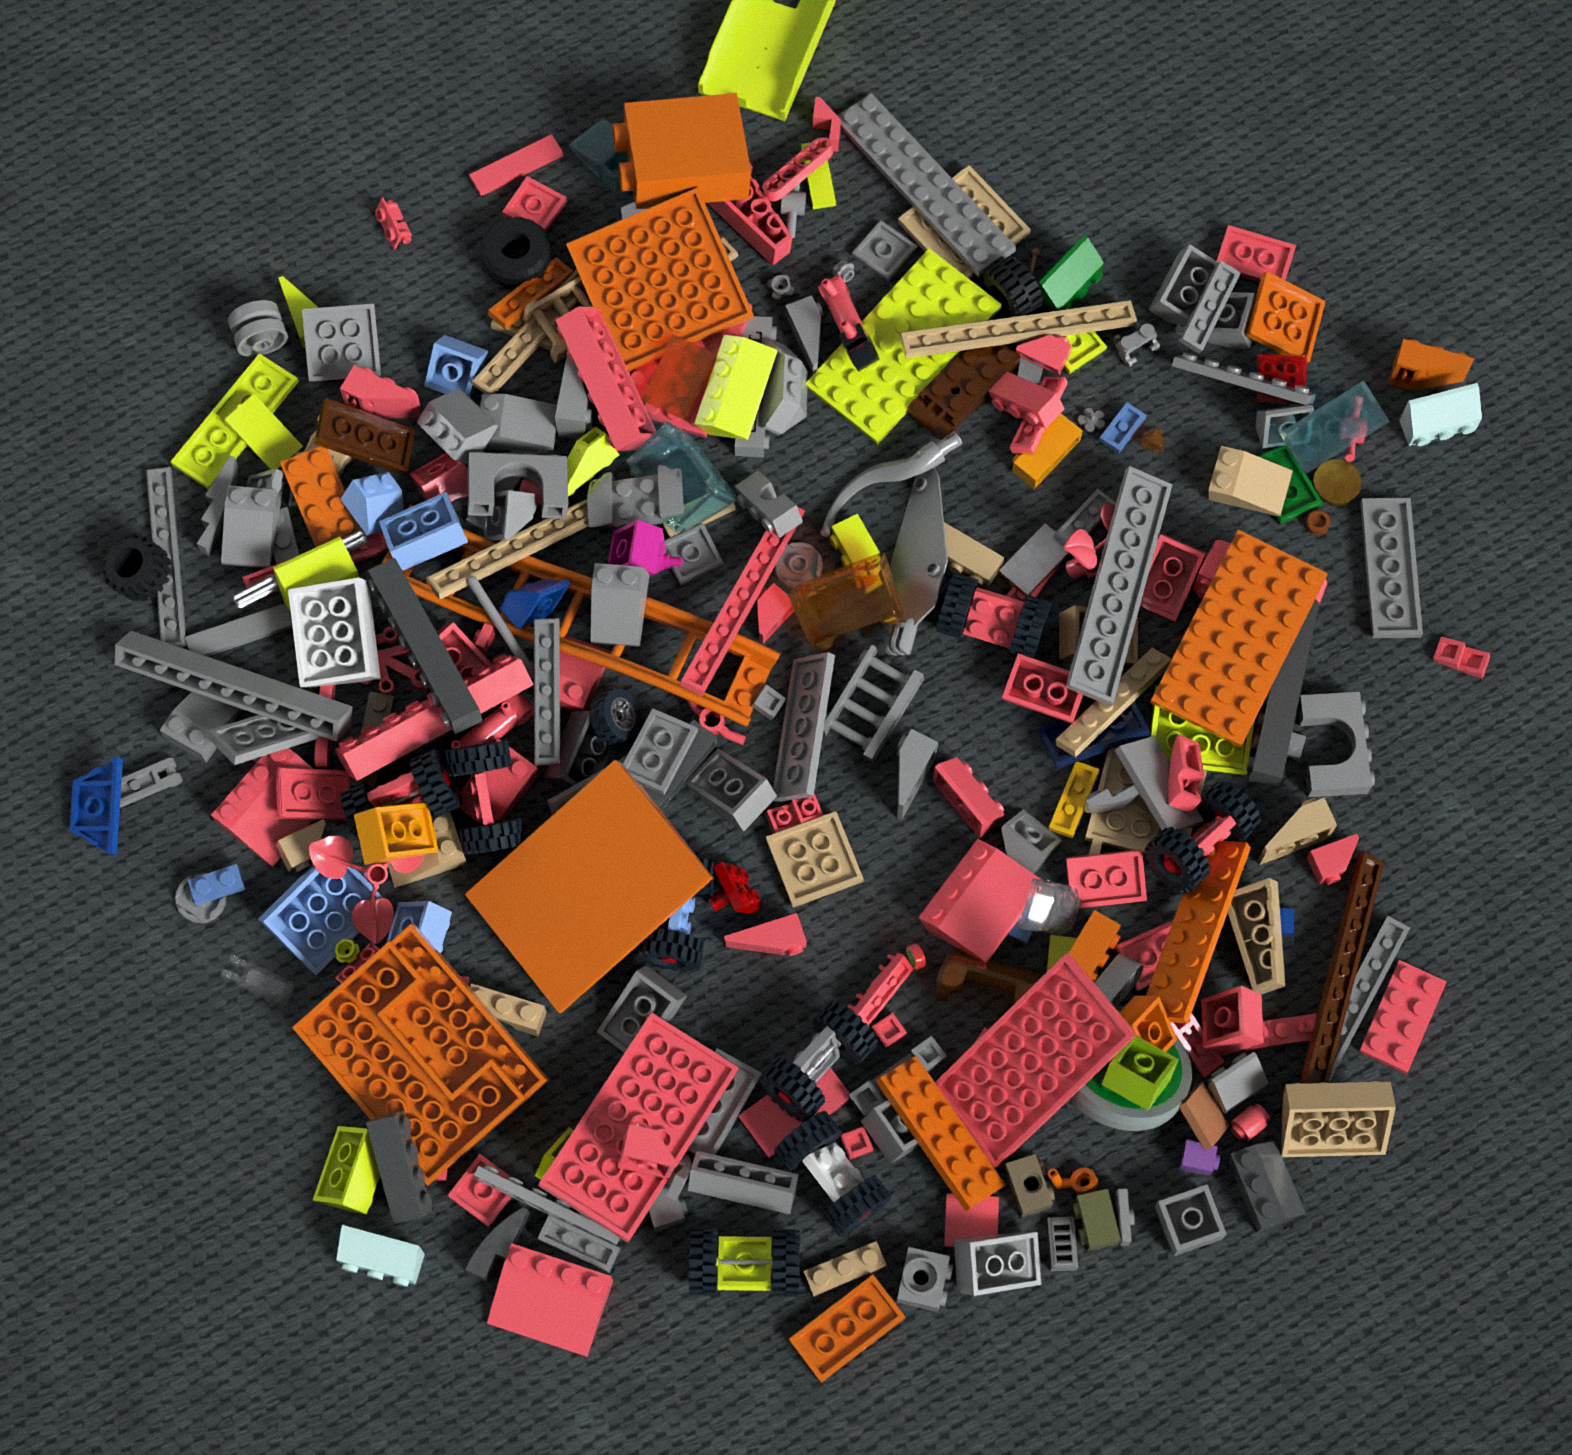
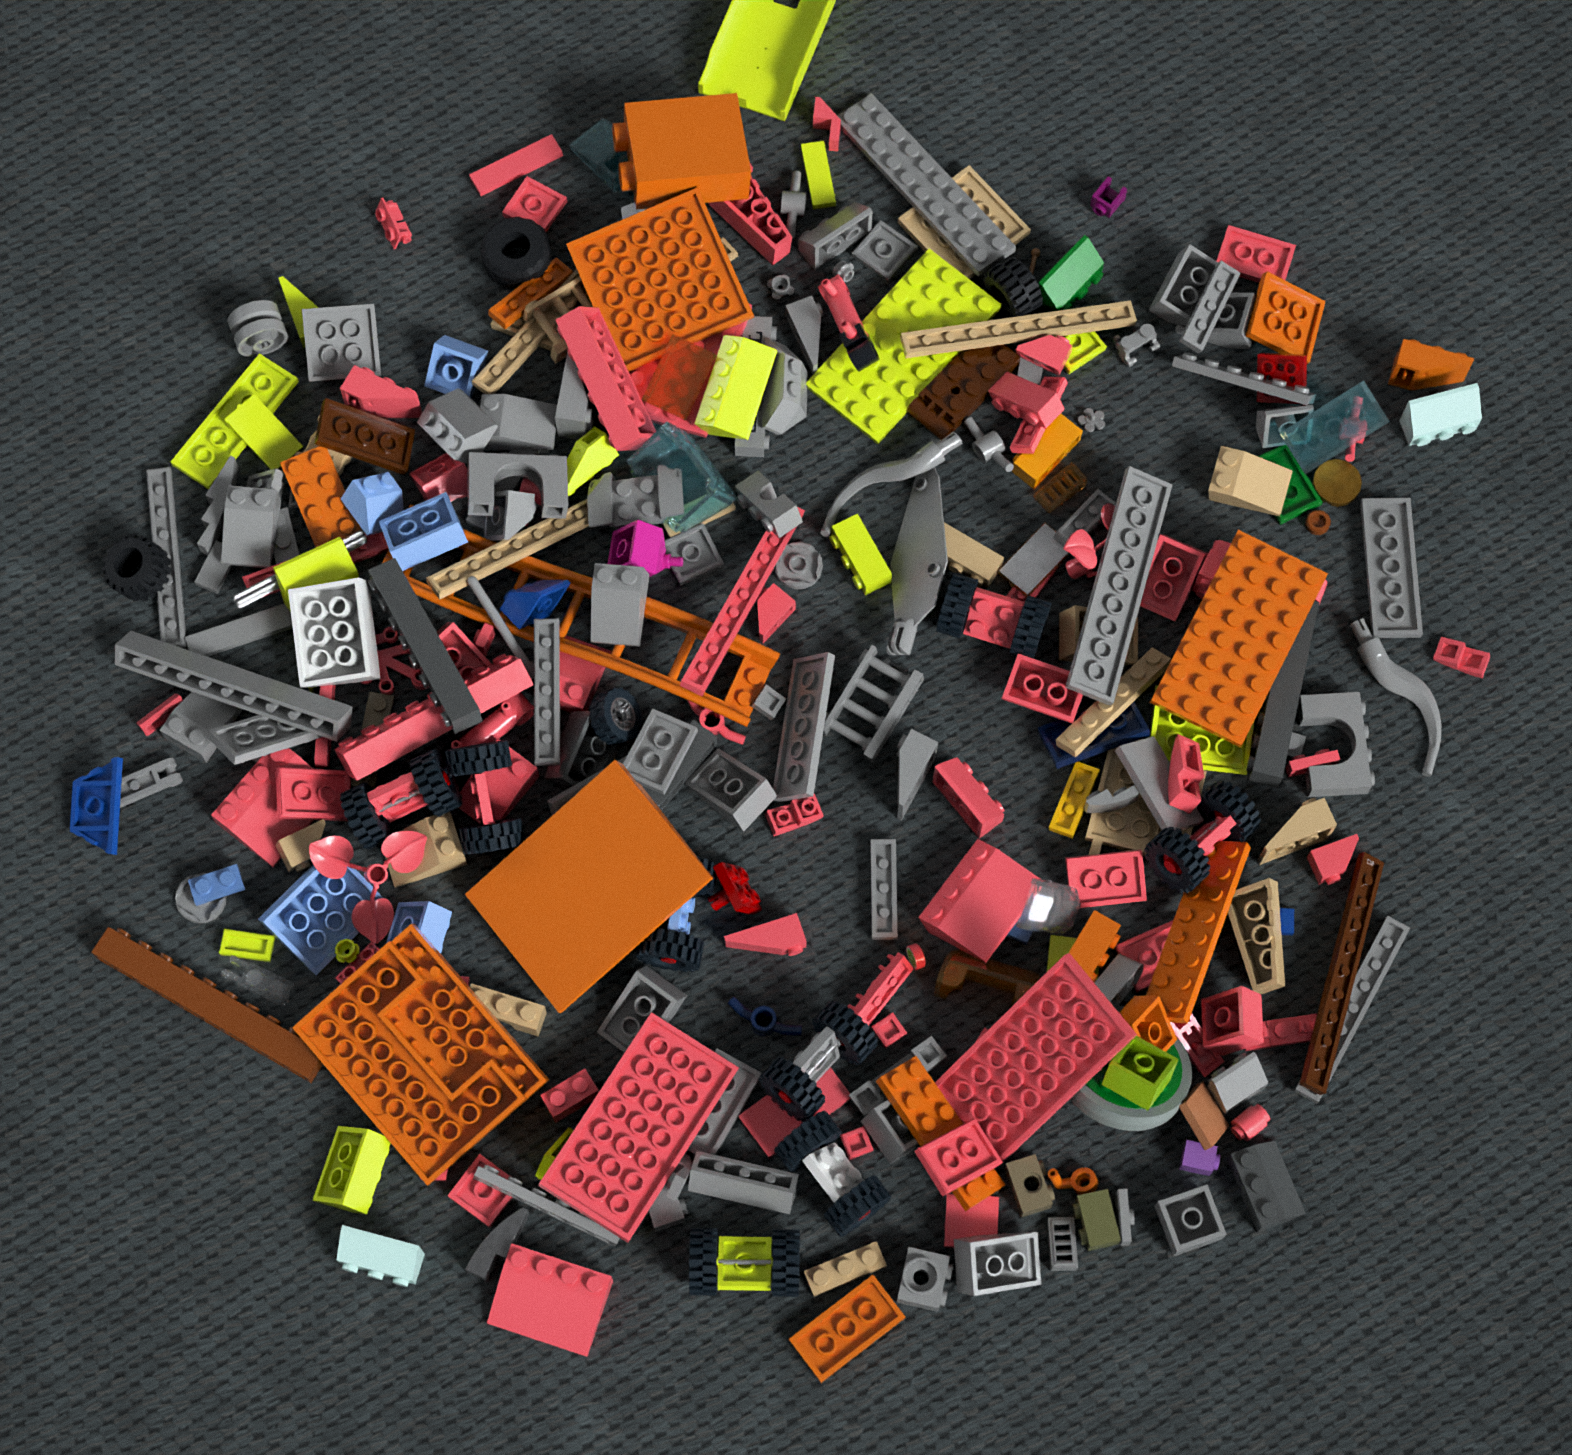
light orange slope [354,803,439,865] -> none
dark grey brick [366,1110,432,1224] -> none
light grey plate [537,1215,621,1273] -> none
coral slope [617,1122,676,1179] -> none
coral beam [762,137,833,201] -> none
tan plate [766,811,864,908] -> none
clear orange windscreen [788,552,904,650] -> none
light grey slope [1001,809,1063,874] -> none
medium blue plate [1099,402,1147,454] -> none
clear orange tile [1140,428,1166,453] -> none
tan slope [1281,1081,1396,1157] -> none
coral plate [1359,960,1447,1074] -> none
none -> dark orange brick [91,927,323,1083]
none -> coral slope [136,693,183,736]
none -> light grey tile [194,540,232,594]
none -> neon yellow tile [219,929,275,962]
none -> coral brick [540,1069,599,1123]
none -> dark blue piece [728,997,802,1037]
none -> light grey slope [798,202,873,270]
none -> light grey plate [870,839,898,940]
none -> coral tile [914,1118,1003,1197]
none -> light grey piece [964,417,1014,472]
none -> clear orange slope [1033,462,1087,513]
none -> magenta window [1090,176,1127,218]
none -> coral plate [1286,749,1340,777]
none -> light grey animal [1349,618,1441,777]

